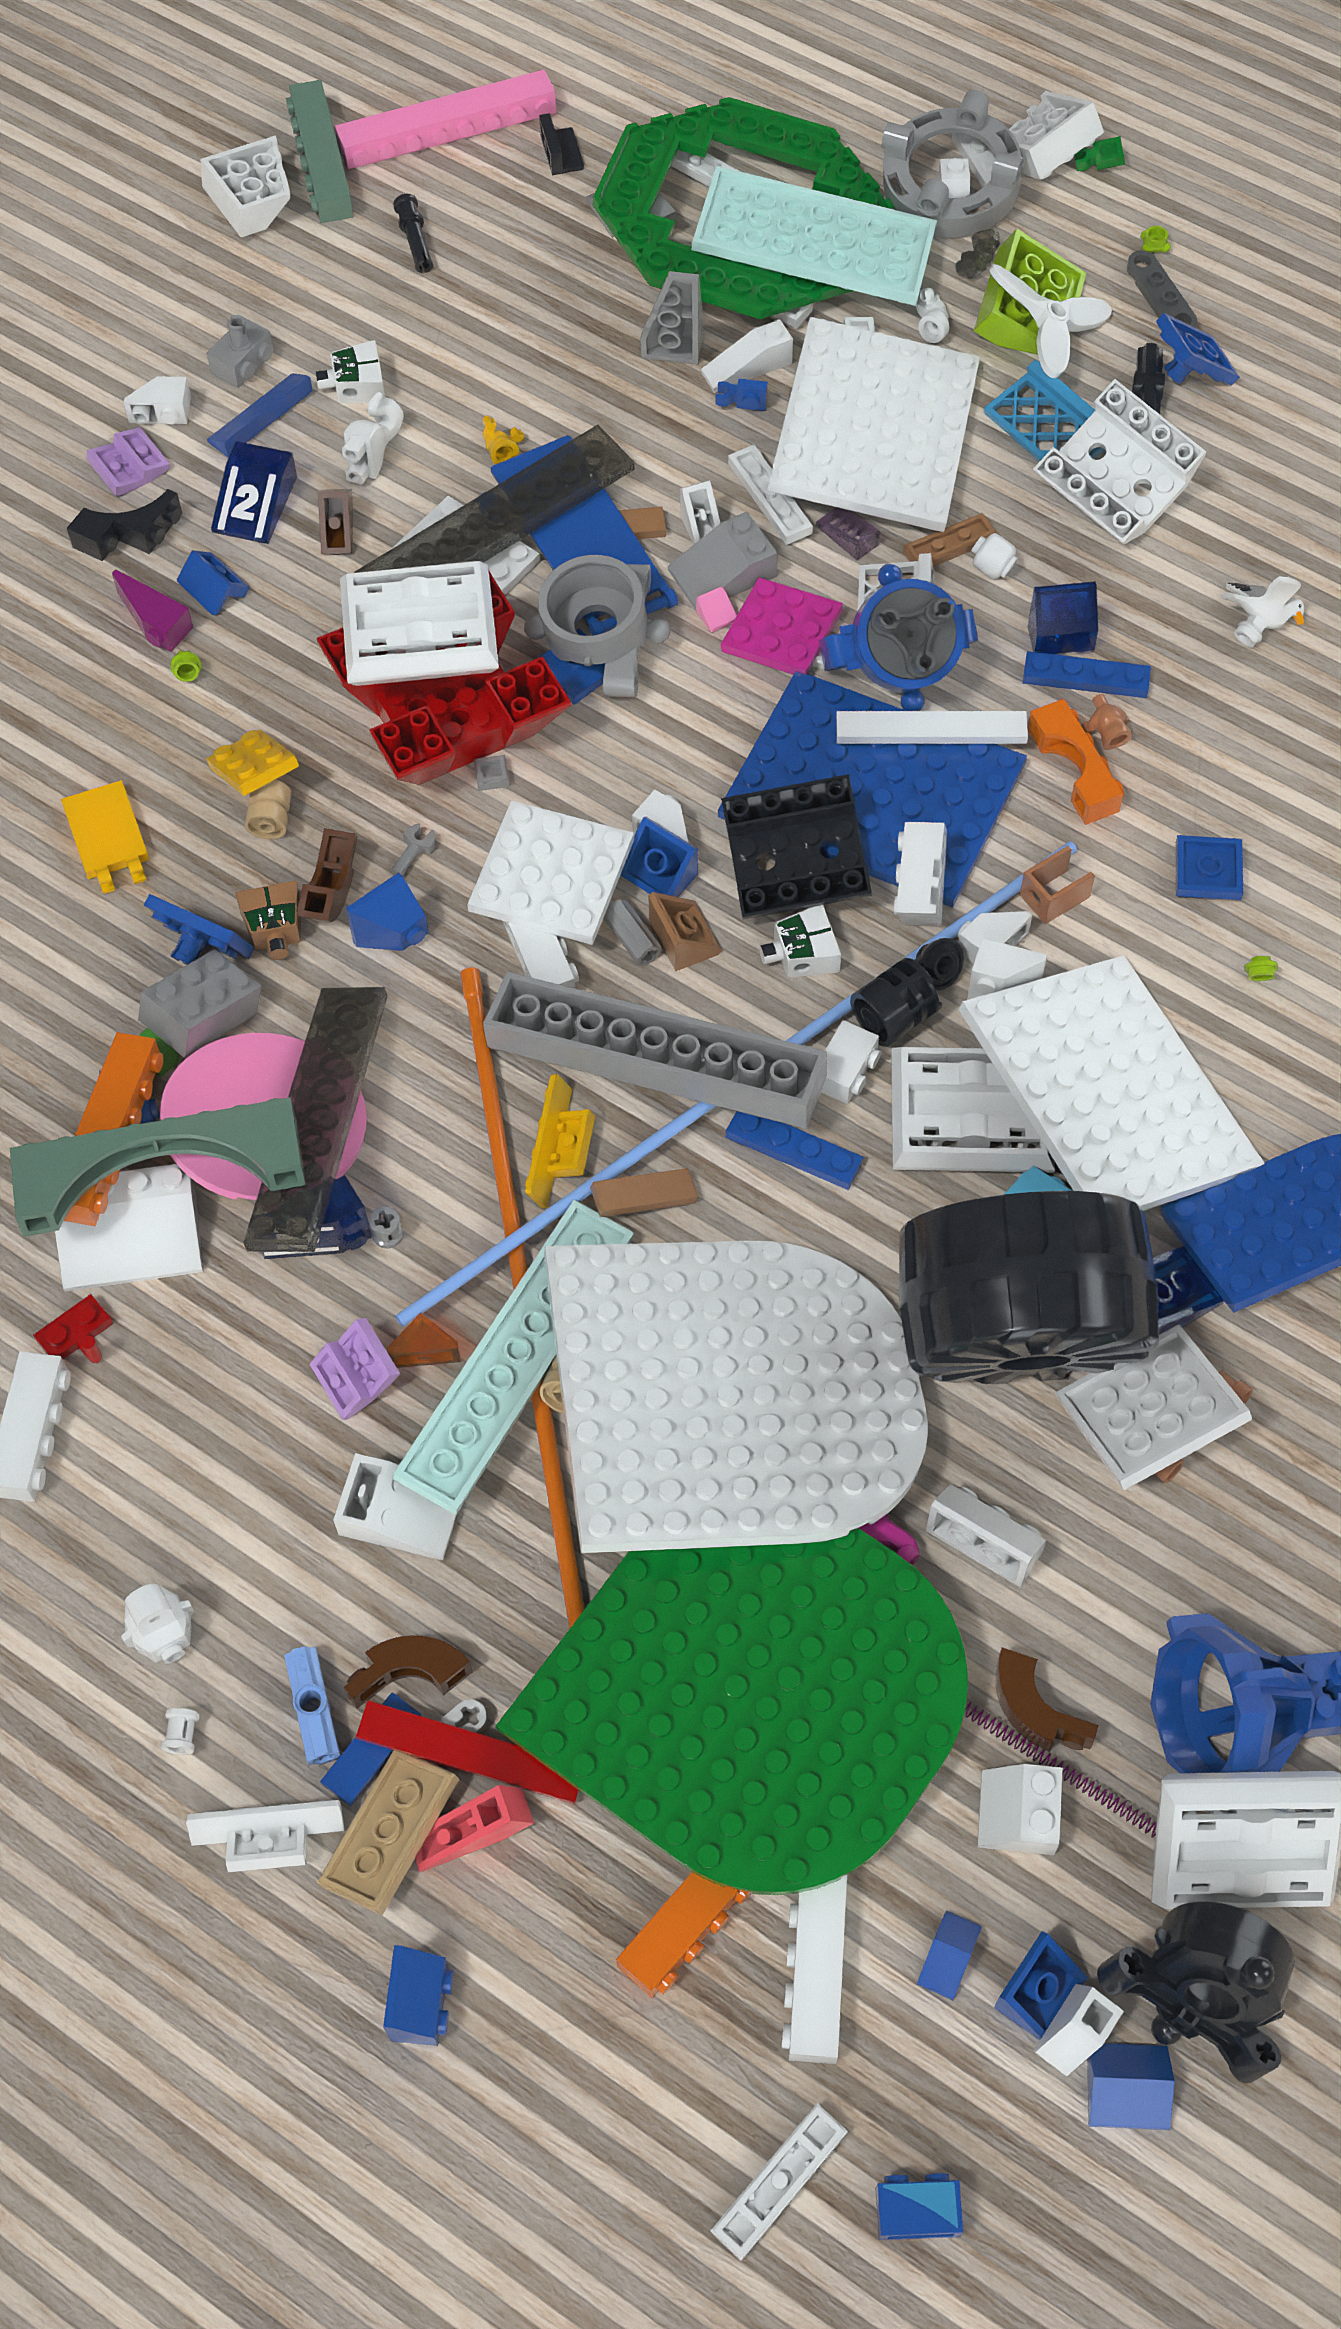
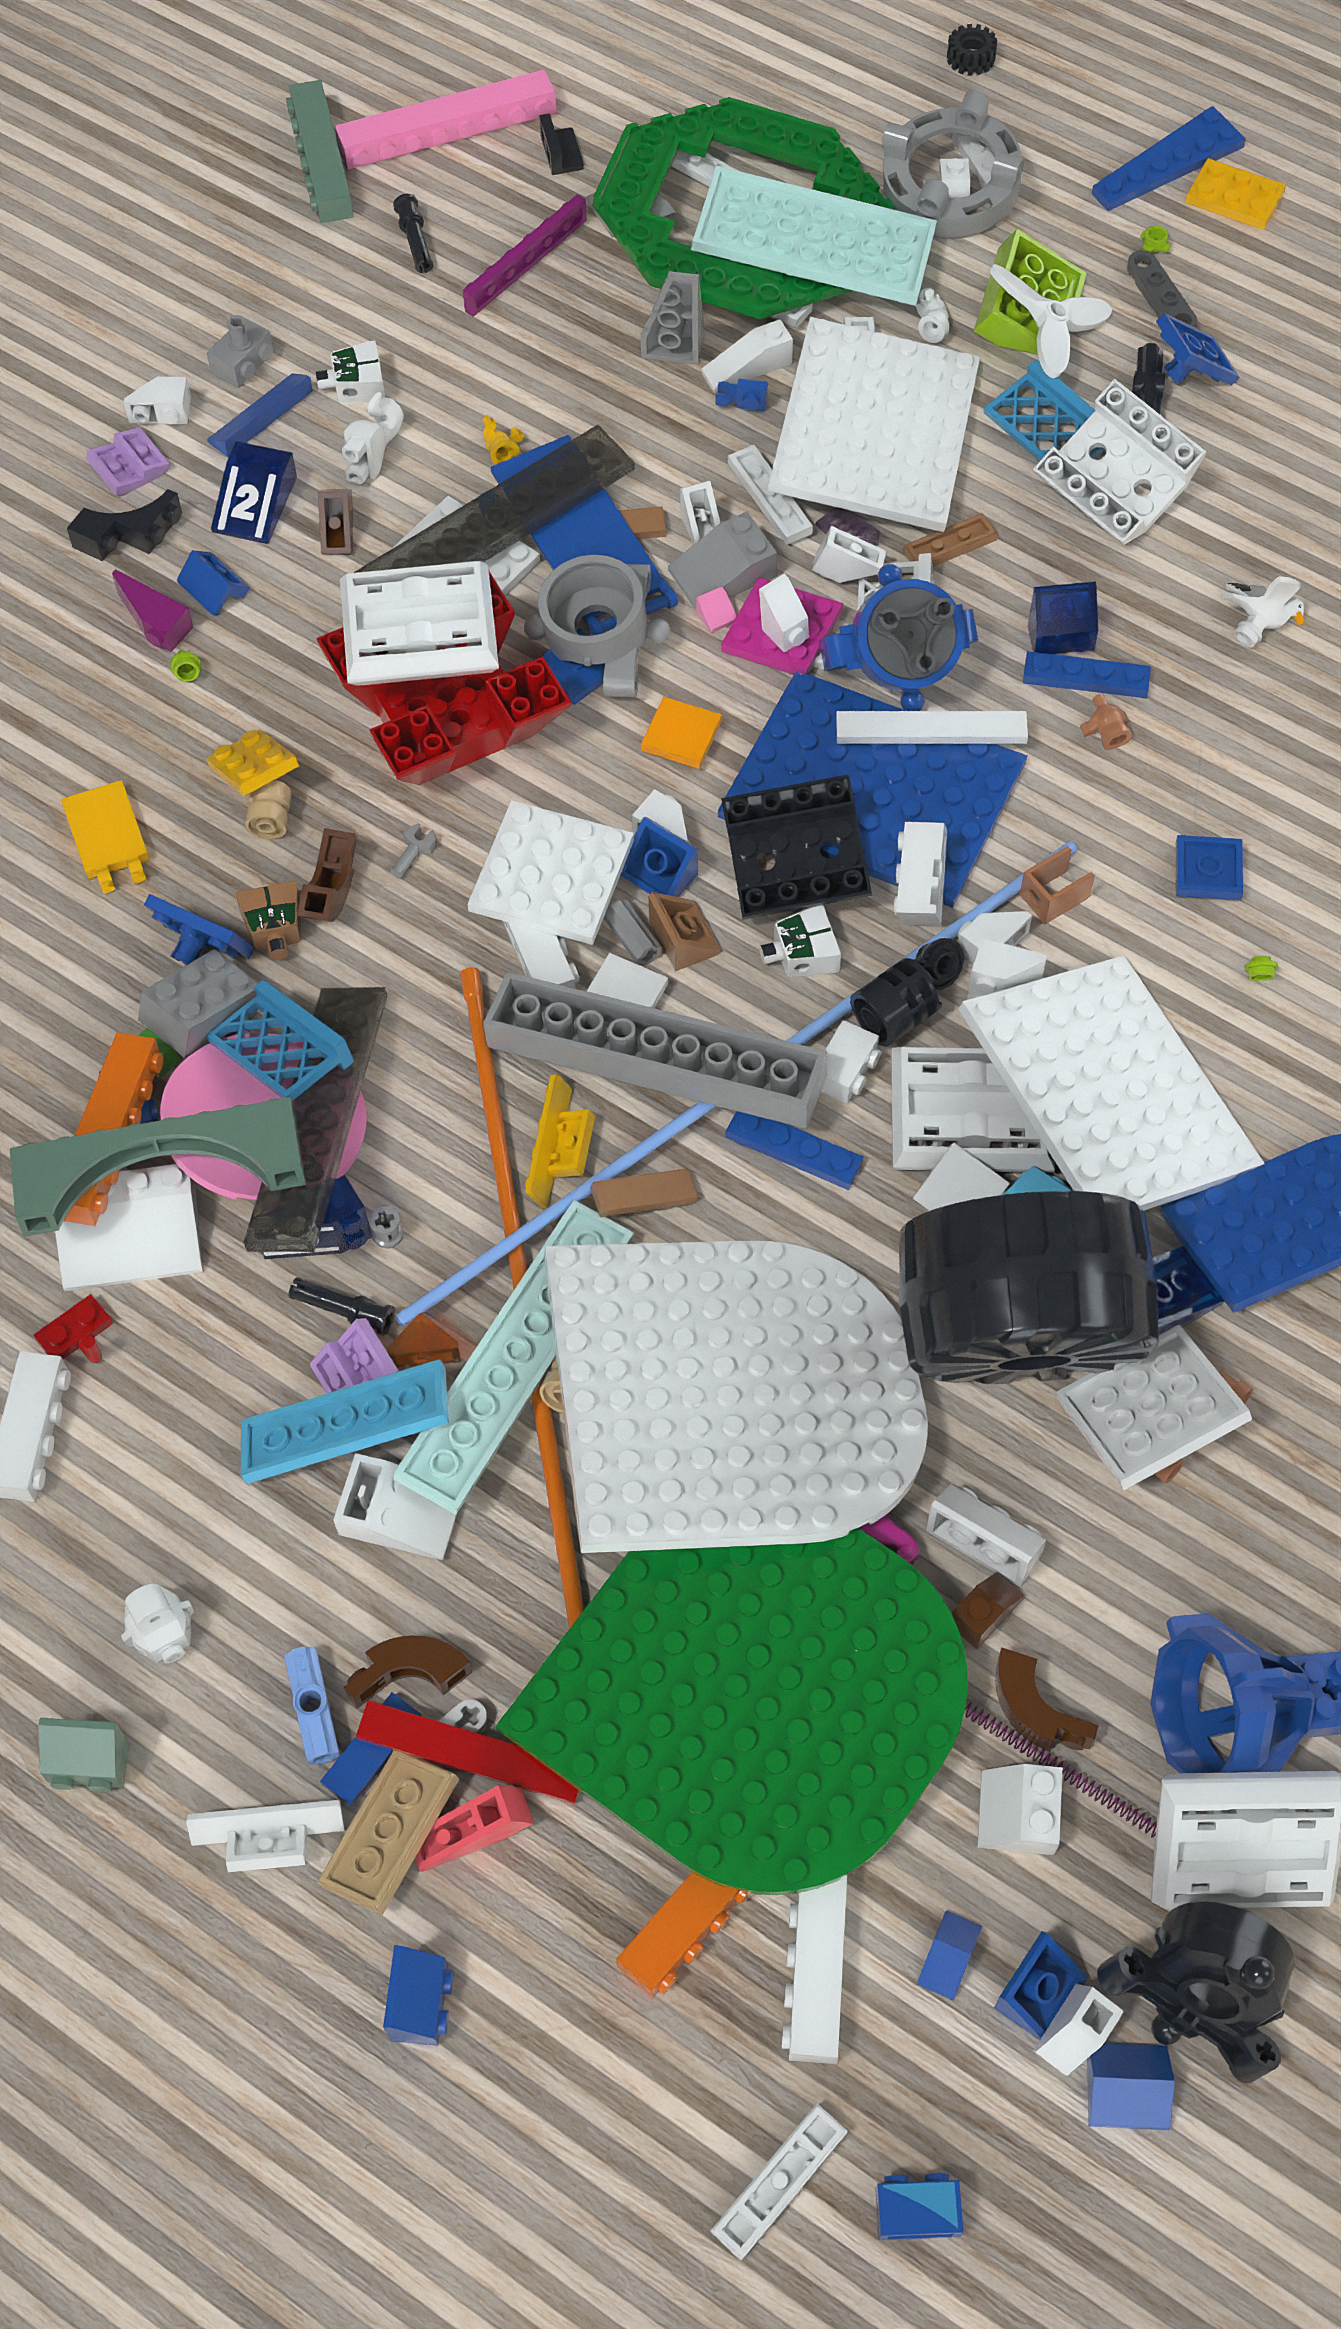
white bush [160,1708,200,1755] -> none
white wedge [200,135,290,237] -> none
blue slope [346,872,429,951] -> none
light grey tile [474,755,510,791] -> none
clear smoke arm [955,229,1001,280] -> none
white head [971,533,1018,579] -> none
white wedge [1009,91,1104,179] -> none
orange arch [1027,699,1124,825] -> none
green plate [1074,136,1125,171] -> none
none -> sand green slope [38,1718,130,1792]
none -> dark azure fence [206,980,354,1101]
none -> medium azure plate [241,1359,449,1484]
none -> black pin [289,1277,395,1336]
none -> magenta plate [463,194,587,317]
none -> white tile [587,953,668,1008]
none -> light orange tile [641,697,722,769]
none -> white slope [759,574,809,652]
none -> white slope [812,526,886,583]
none -> white tile [912,1142,1010,1211]
none -> black tyre [947,24,997,76]
none -> reddish brown slope [952,1572,1026,1649]
none -> blue wing [1092,106,1246,211]
none -> yellow plate [1185,158,1286,230]

